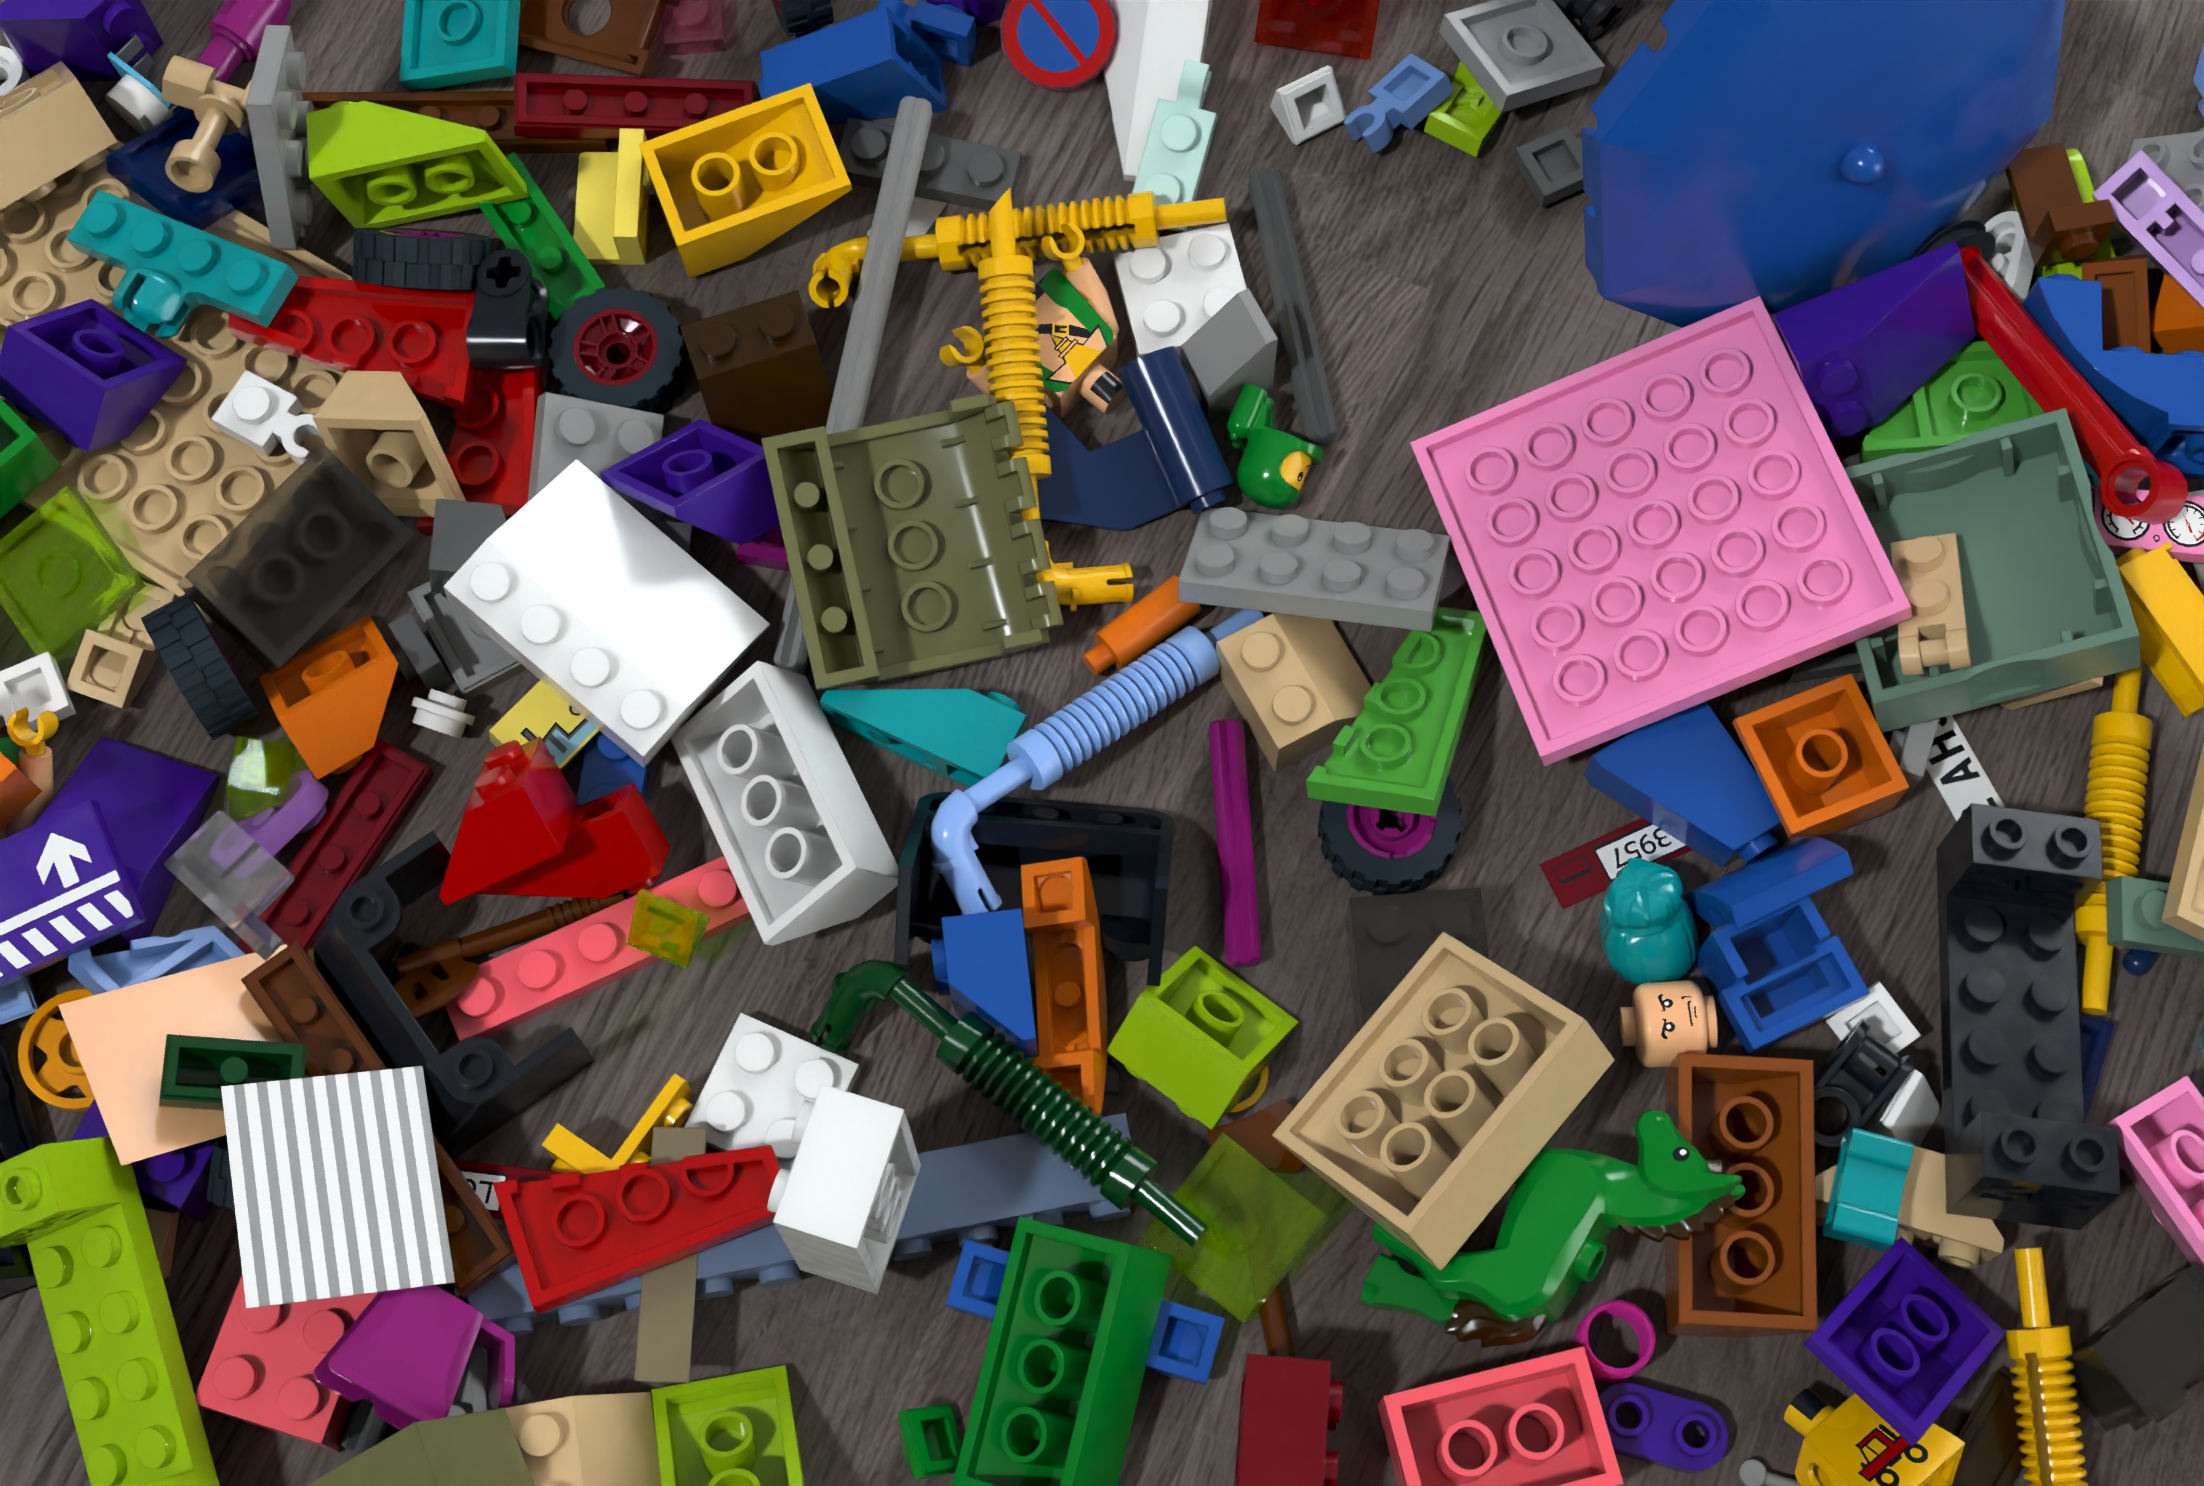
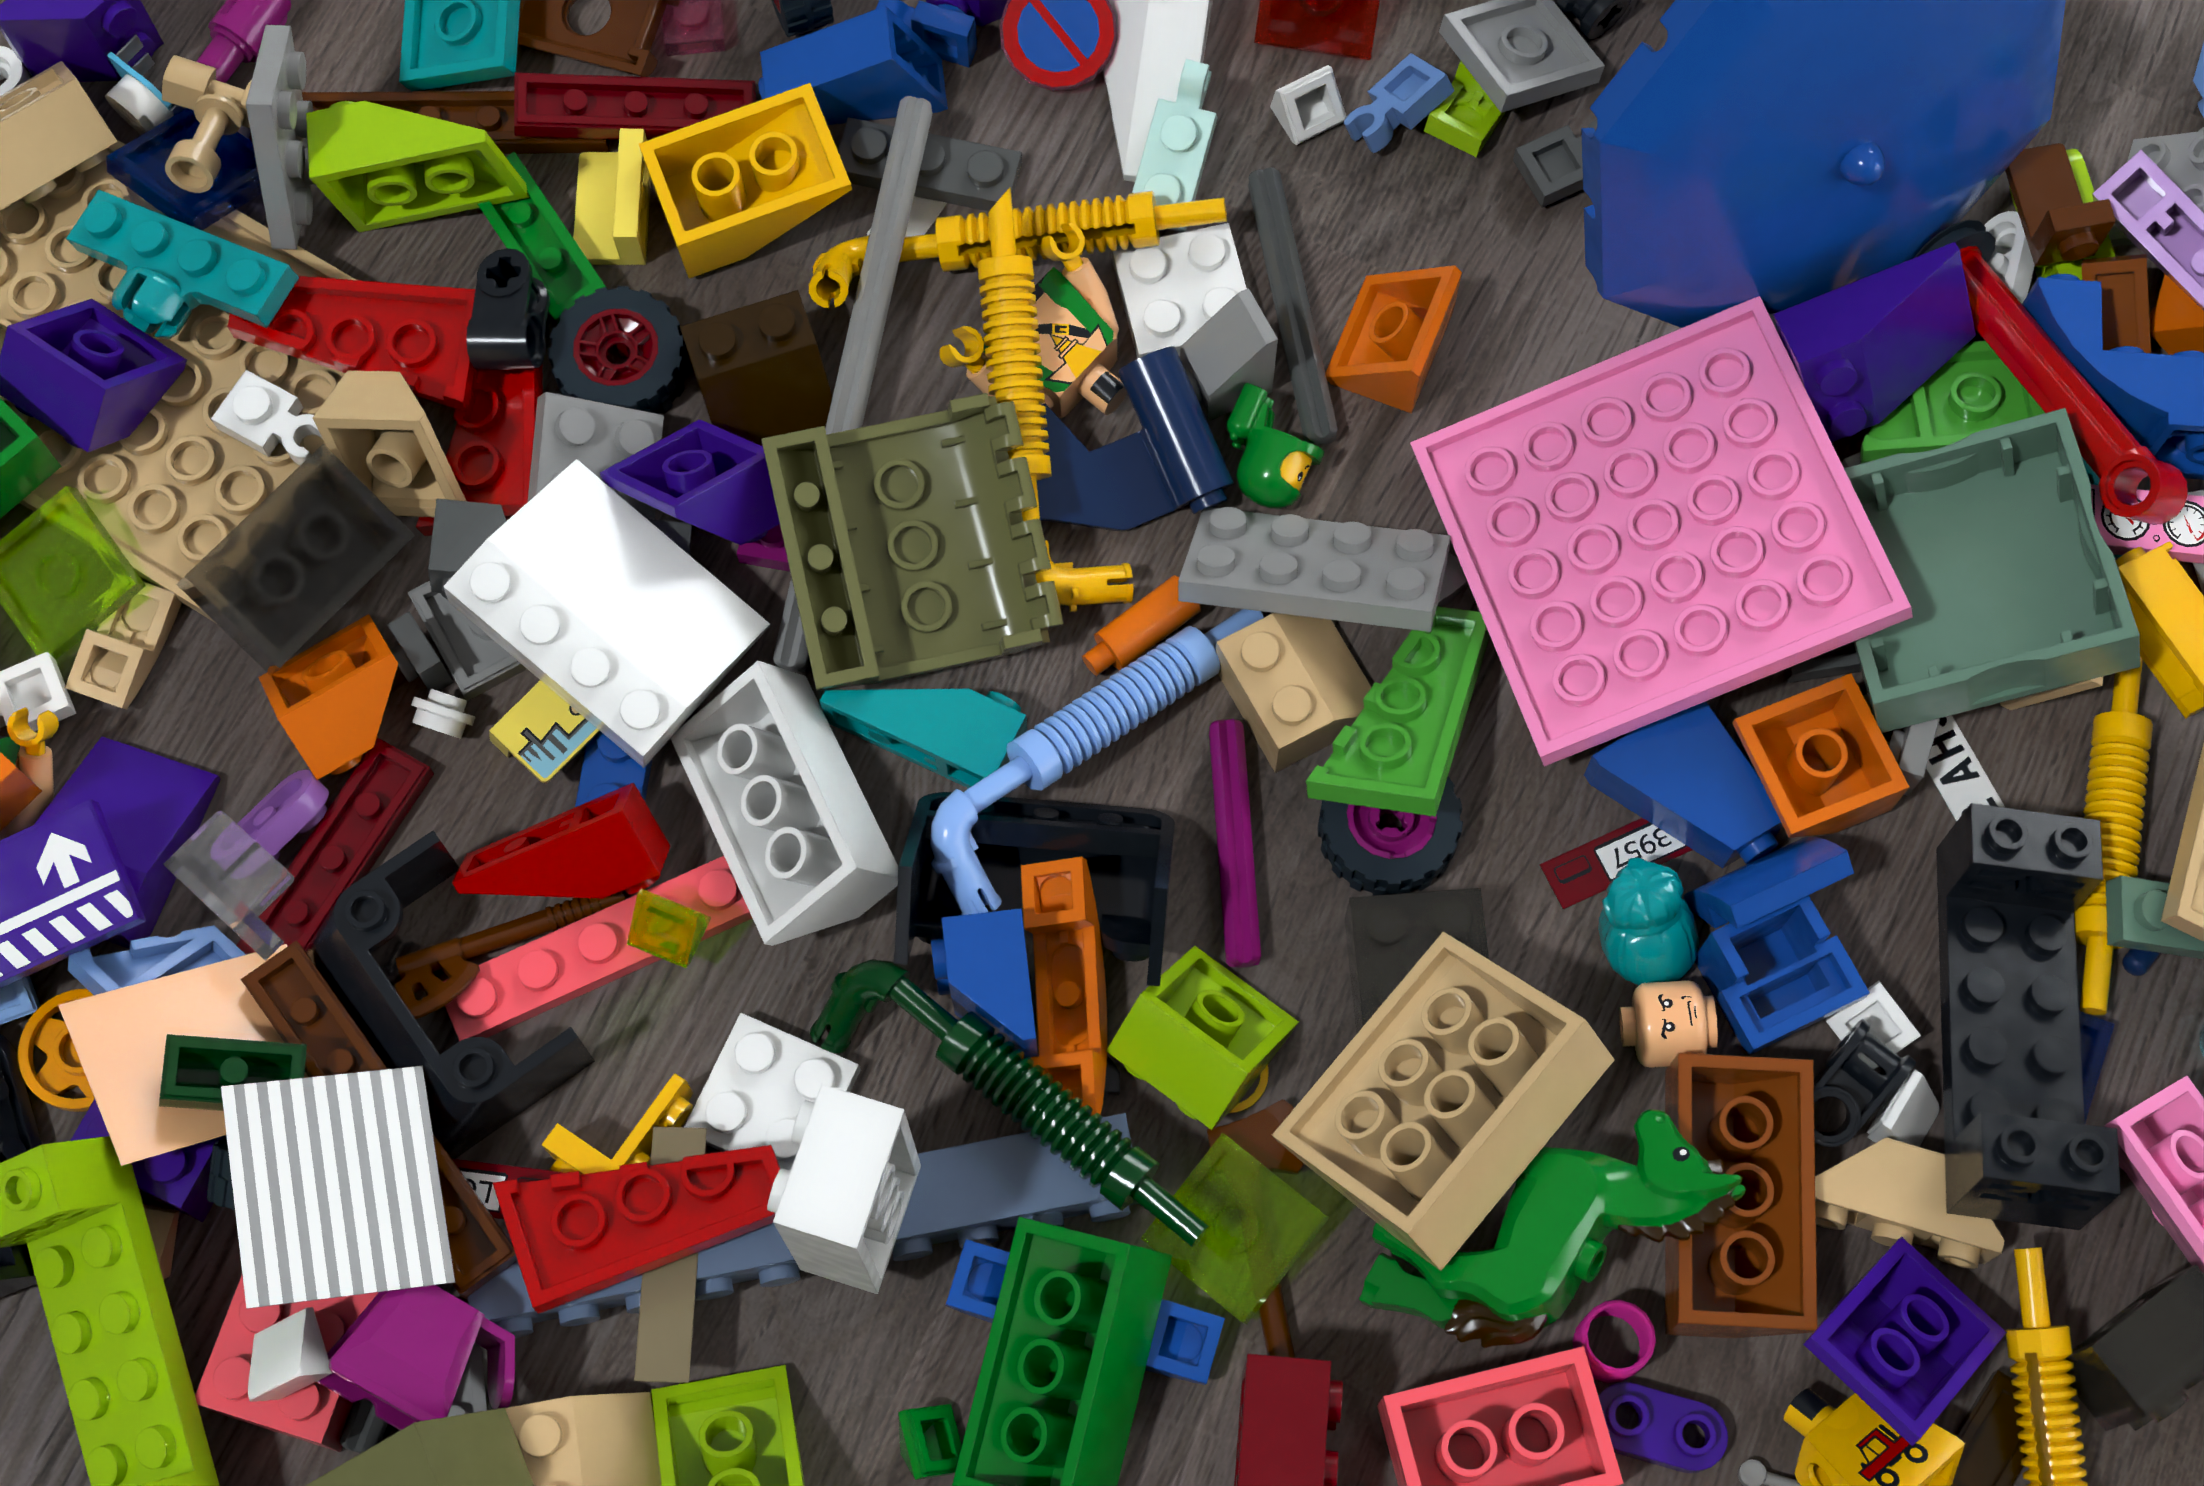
black wheel [141,593,260,741] -> none
clear neon green slope [226,736,295,822] -> none
black wheel [352,228,491,290] -> none
red slope [439,736,578,906] -> none
teal piece [1822,1127,1914,1252] -> none
tan plate [1890,533,1971,677] -> none
none -> white slope [248,1307,333,1402]
none -> orange slope [1325,265,1462,414]

